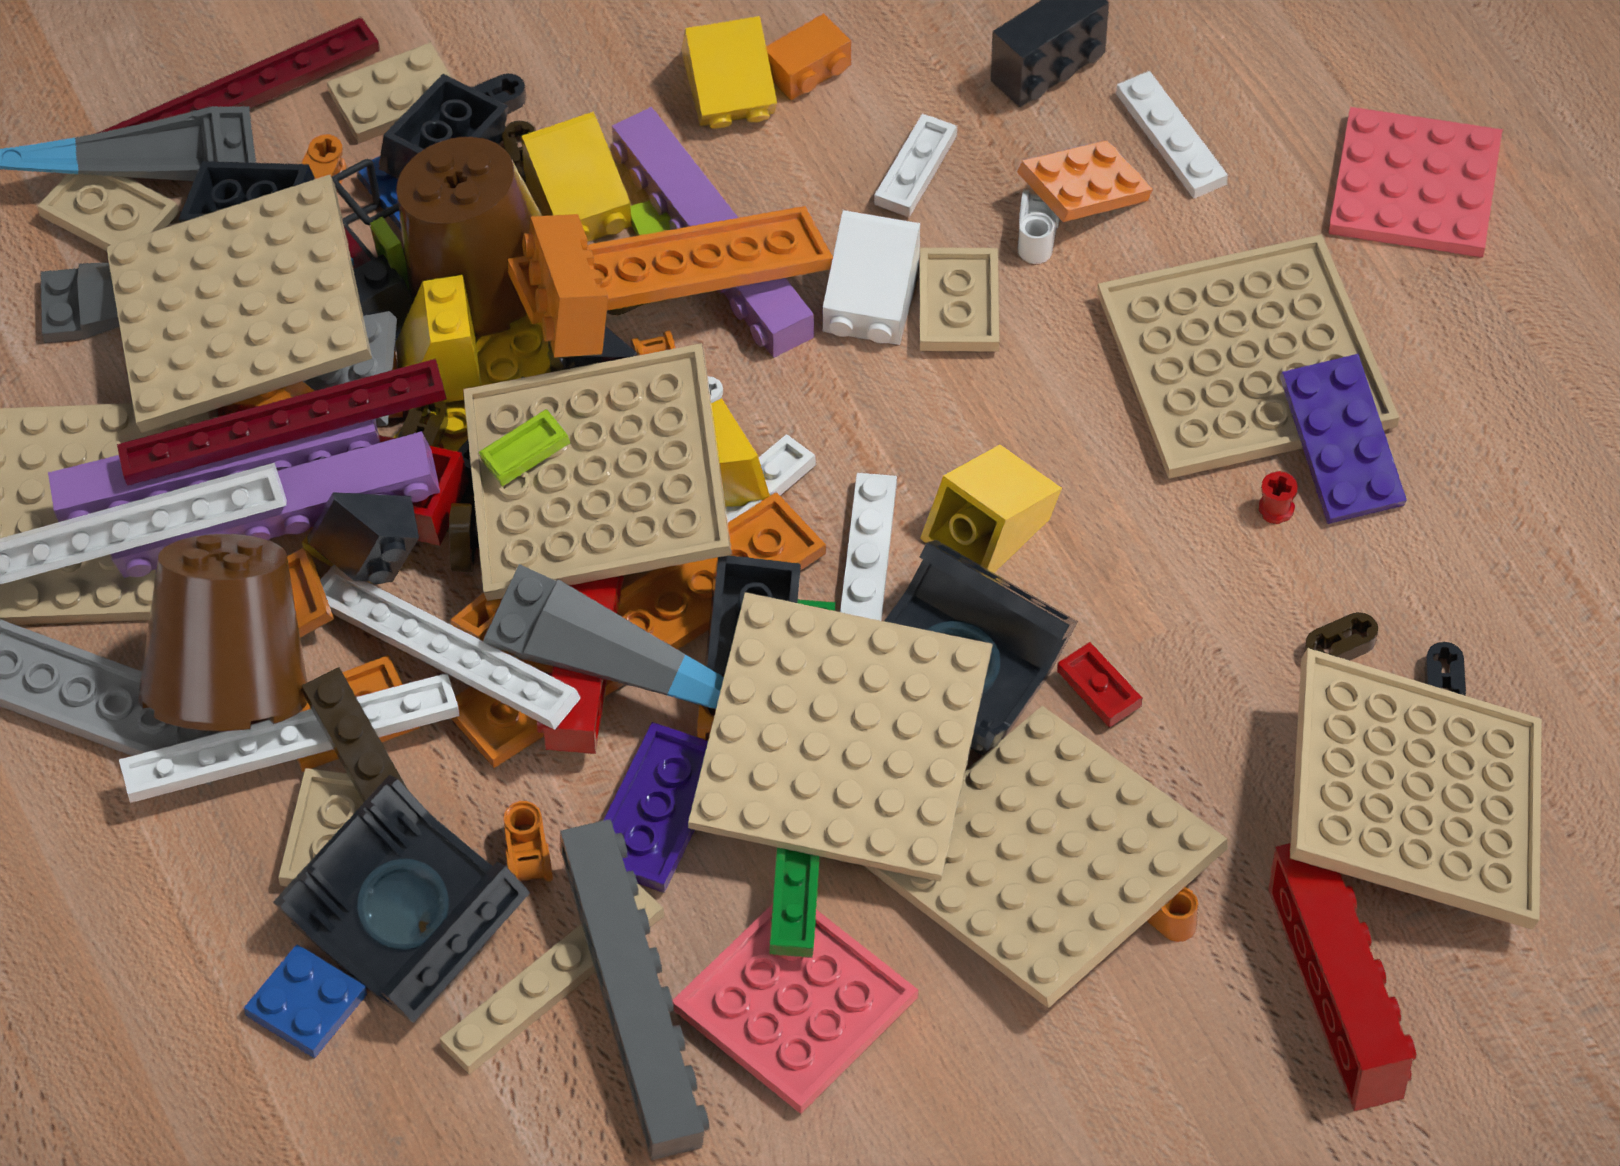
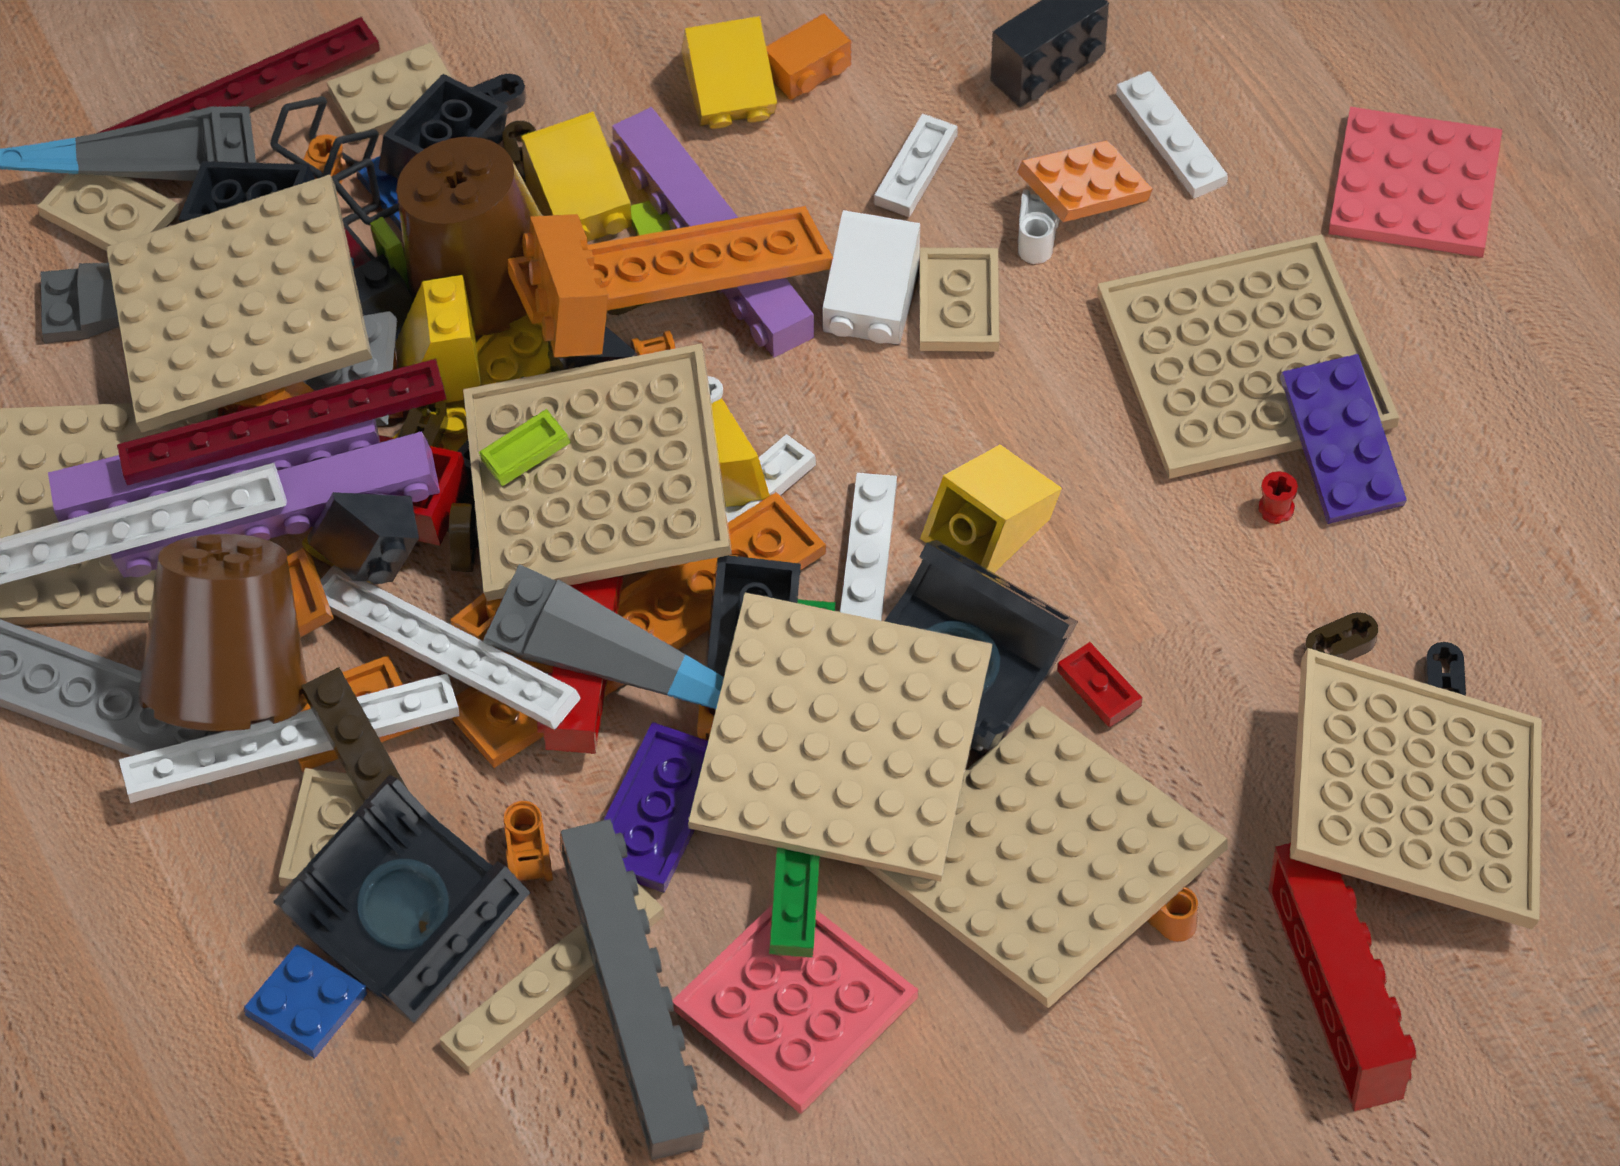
none -> black piece [270,96,379,178]

